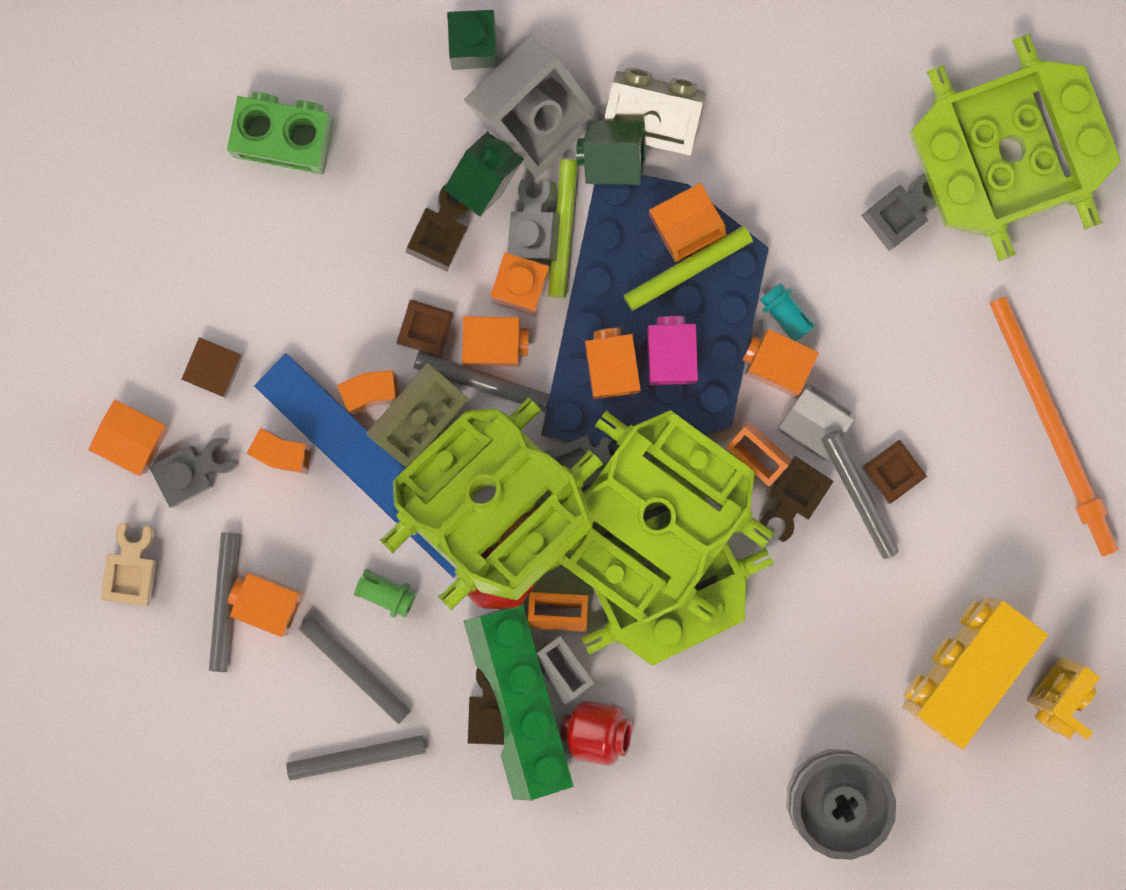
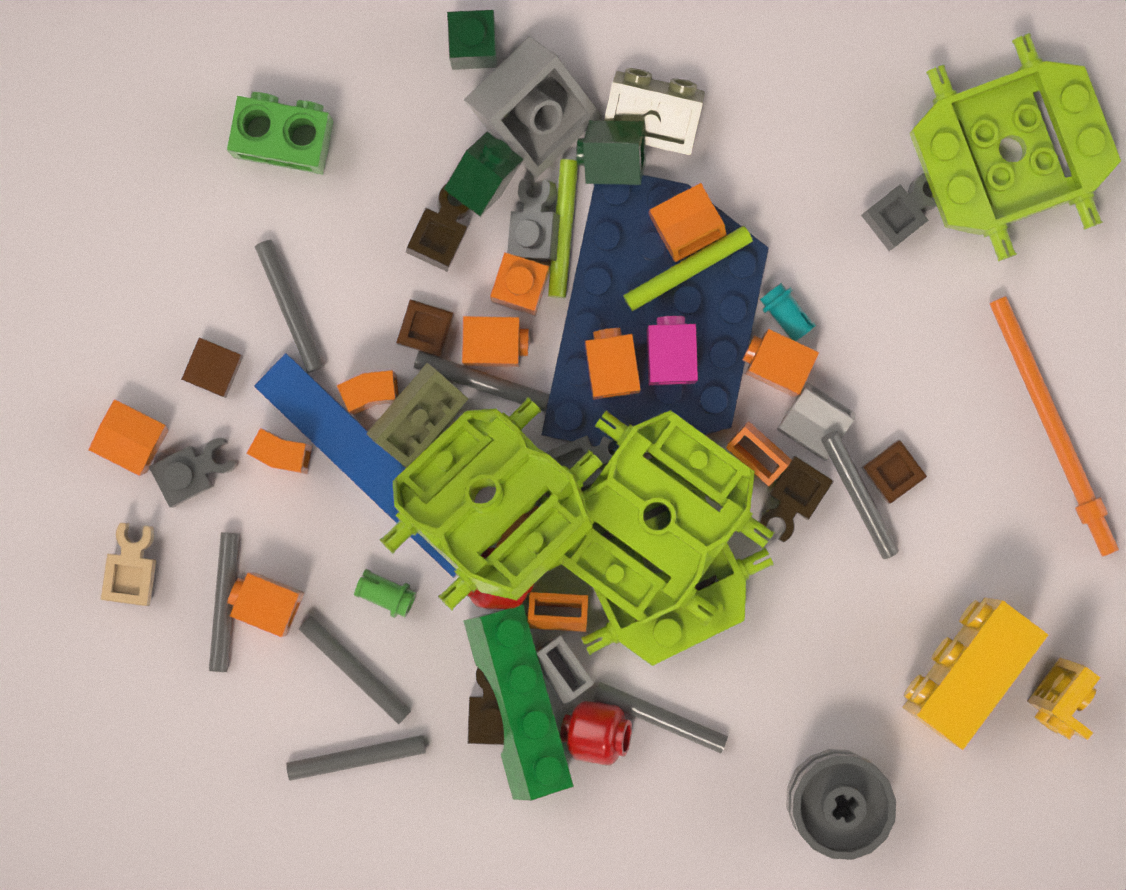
none -> dark grey bar [255,240,325,373]
none -> dark grey bar [593,682,728,753]

